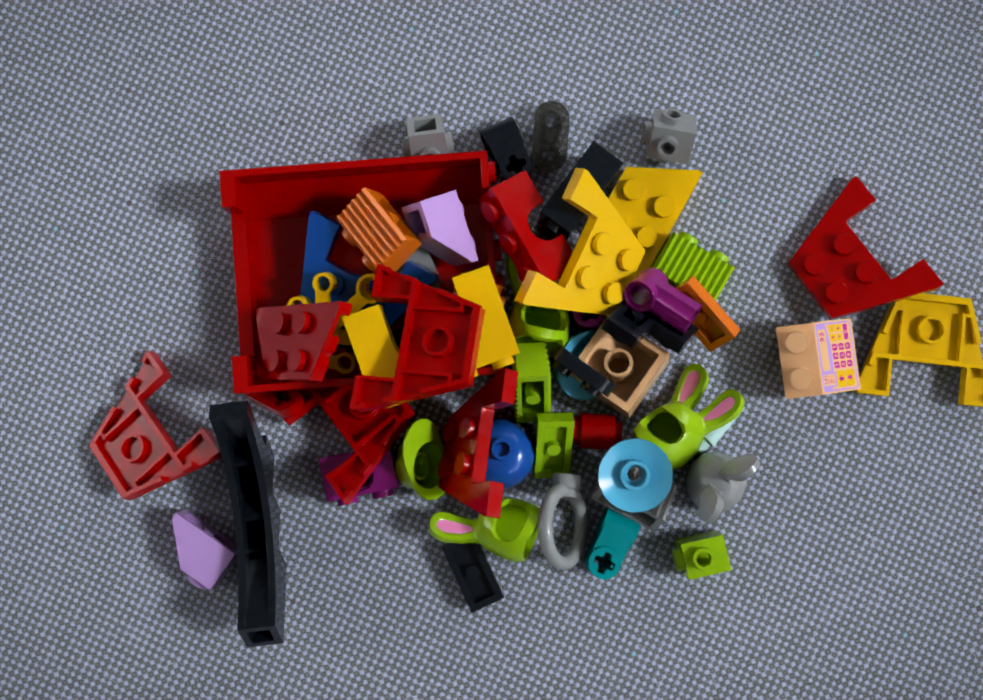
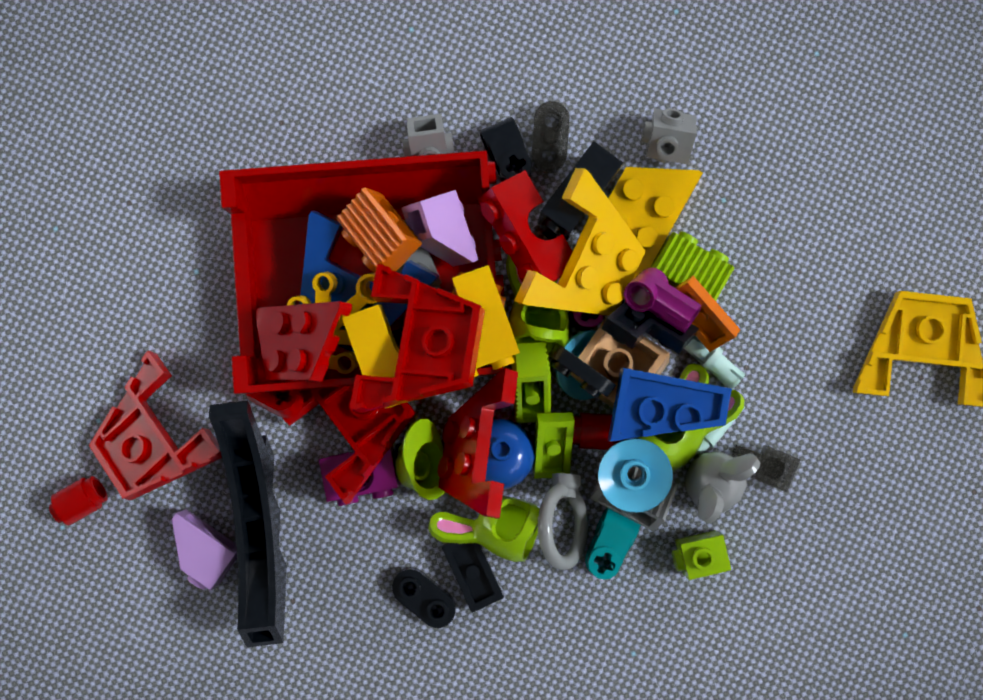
light nougat slope [776,318,861,399] -> none
red wing [788,176,944,320] -> none
none -> red brick [49,476,108,526]
none -> black plate [392,567,456,628]
none -> blue wing [607,368,732,442]
none -> light aqua pin [684,336,745,389]
none -> clear smoke plate [731,445,800,493]

